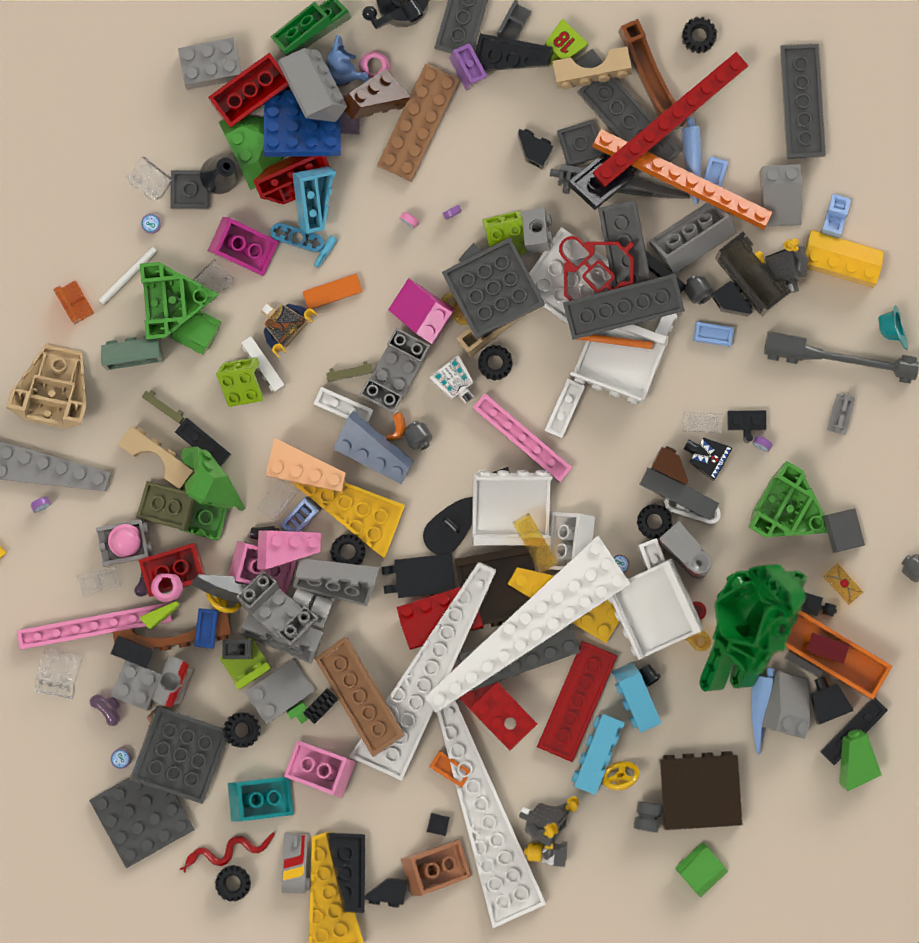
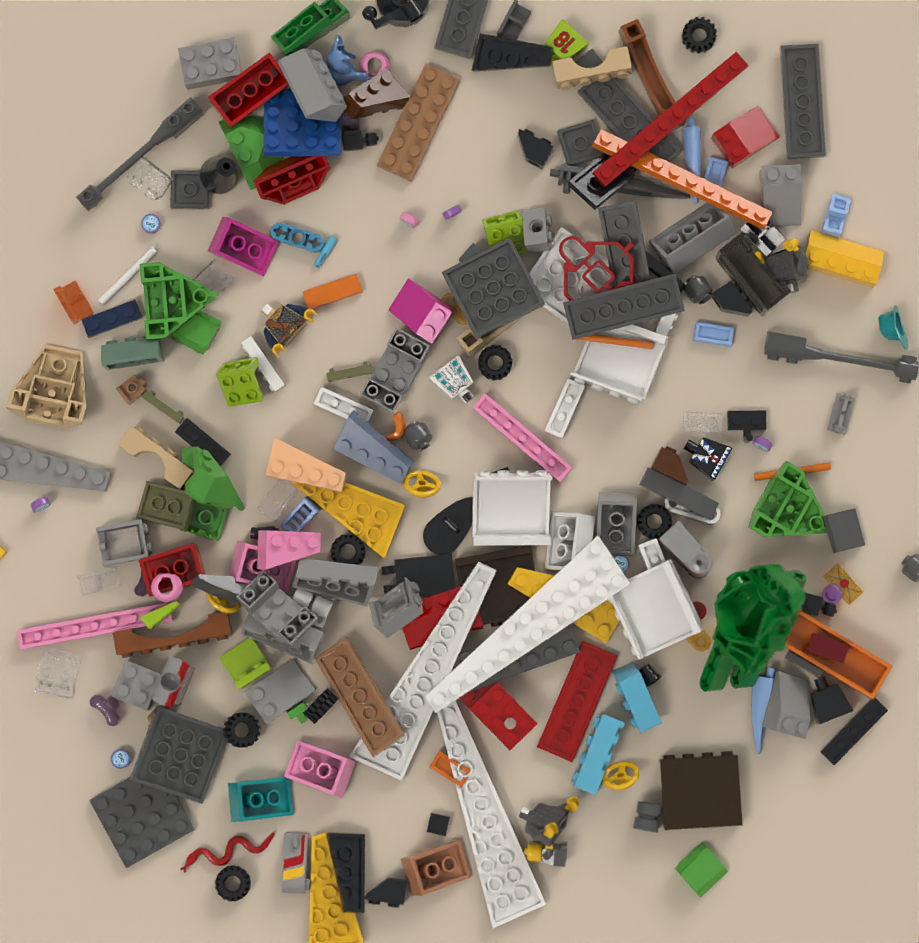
bright pink helmet [108,524,142,558] -> none
black tile [110,635,154,668] -> none
blue tile [194,608,218,649] -> none
dark grey slope [222,640,253,659] -> none
medium azure wedge [292,166,336,234] -> none
medium lavender panel [449,43,487,90] -> none
clear yellow plate [512,513,558,573] -> none
bright green slope [839,729,882,791] -> none
none -> dark grey bar [76,97,204,211]
none -> dark blue plate [82,300,142,338]
none -> medium nougat brick [116,375,148,405]
none -> black plate [342,130,379,152]
none -> light grey window [369,577,424,638]
none -> yellow piece [403,470,441,498]
none -> light grey slope [597,492,637,555]
none -> slope [711,107,779,169]
none -> panel [740,221,785,256]
none -> orange bar [754,462,831,481]
none -> medium lavender tile [822,584,843,604]

